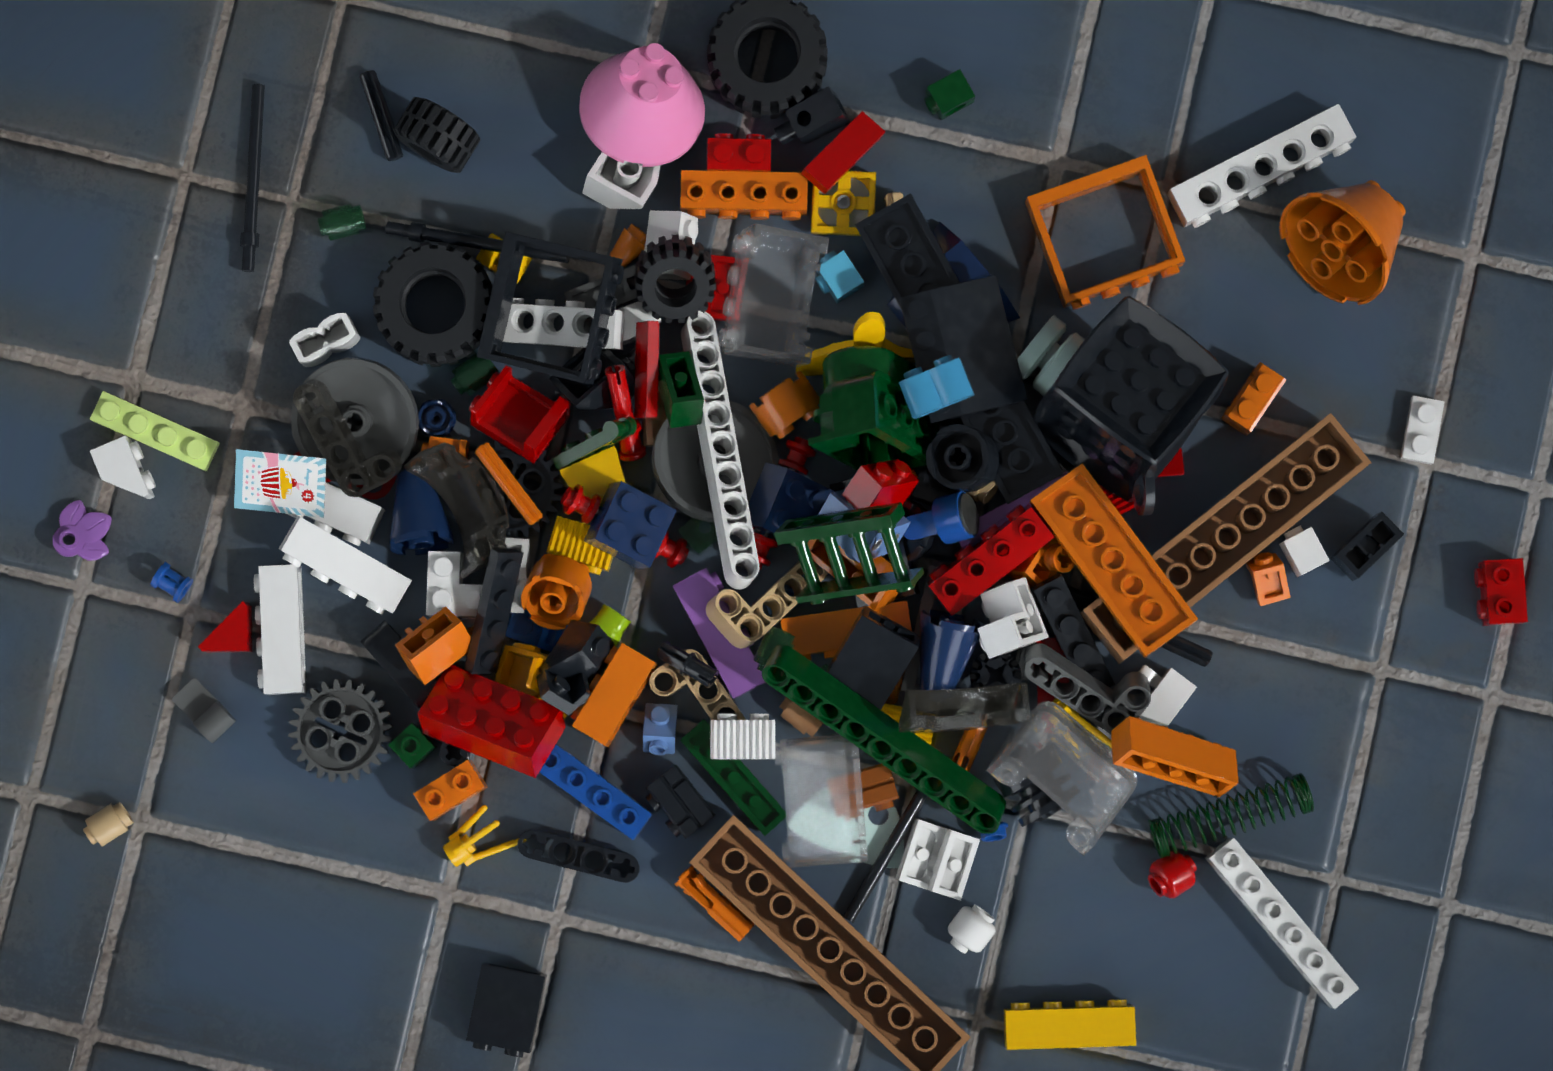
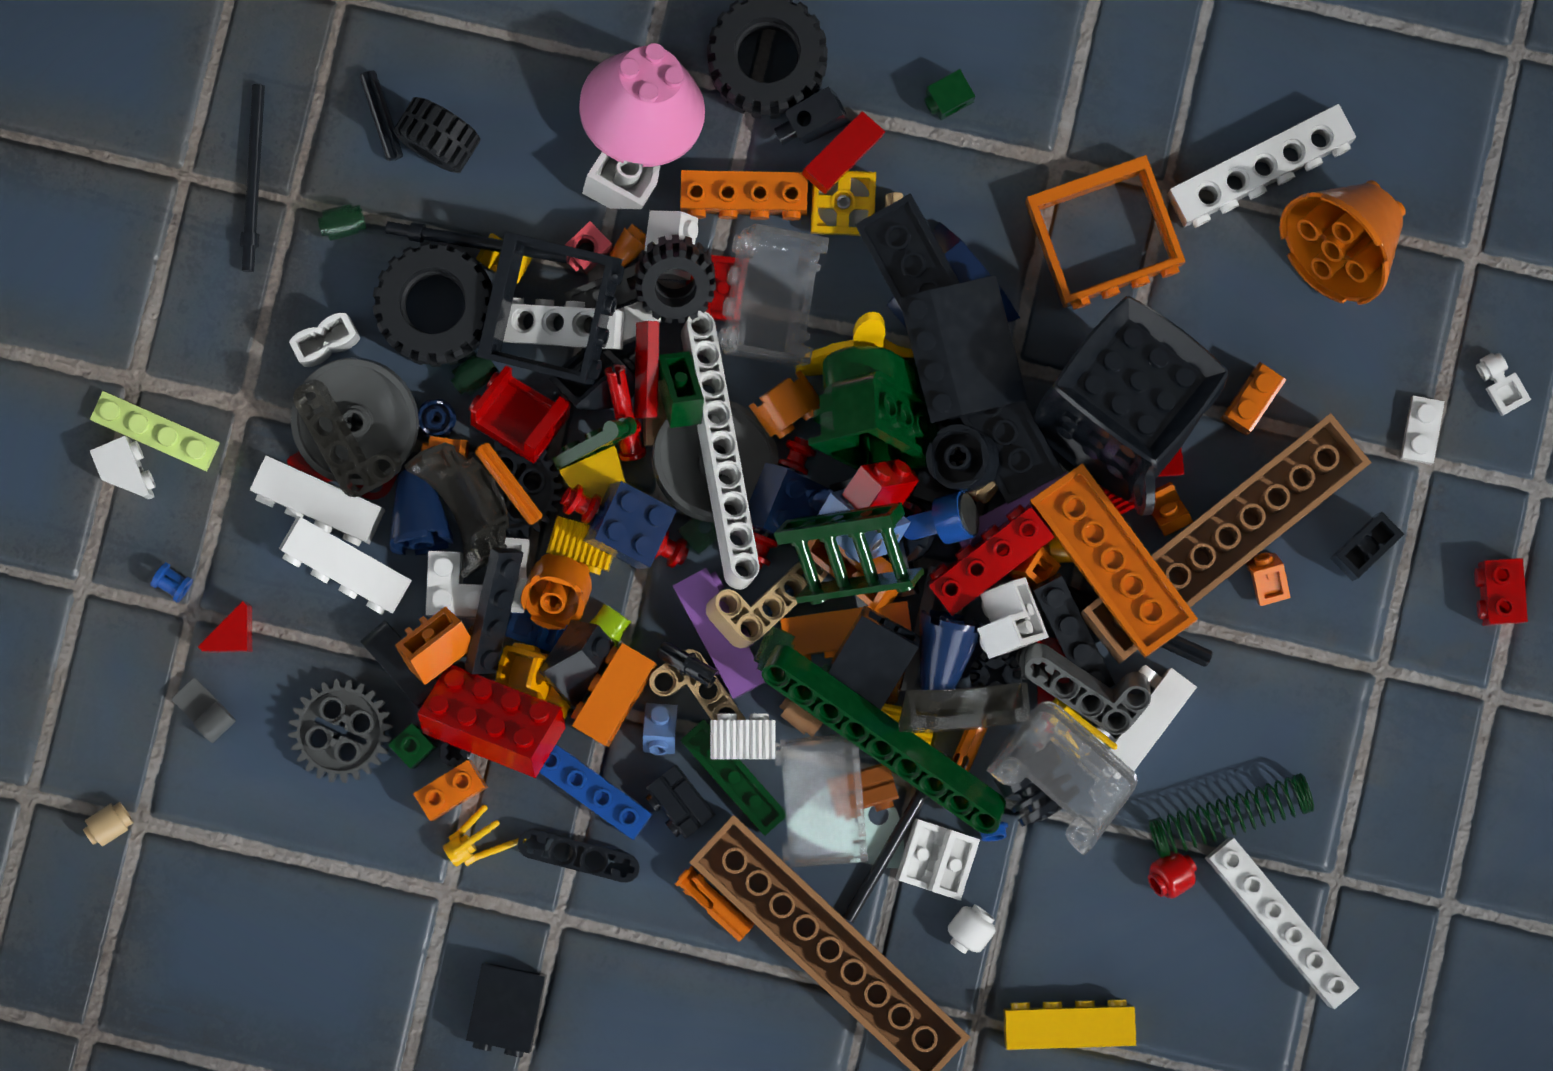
medium lavender plate [52,500,112,561] -> none
sticker [234,449,326,518] -> none
white brick [254,564,307,695] -> none
black bracket [536,669,591,715] -> none
red brick [707,133,771,172] -> none
medium azure brick [815,250,864,303] -> none
dark azure brick [899,355,975,419] -> none
light aqua wheel [1018,315,1085,397] -> none
orange bush [1044,543,1075,573] -> none
orange brick [1111,716,1238,797] -> none
white brick [1279,525,1330,577] -> none
none -> coral brick [565,221,613,274]
none -> orange bracket [1152,482,1193,536]
none -> white plate [1476,352,1531,416]

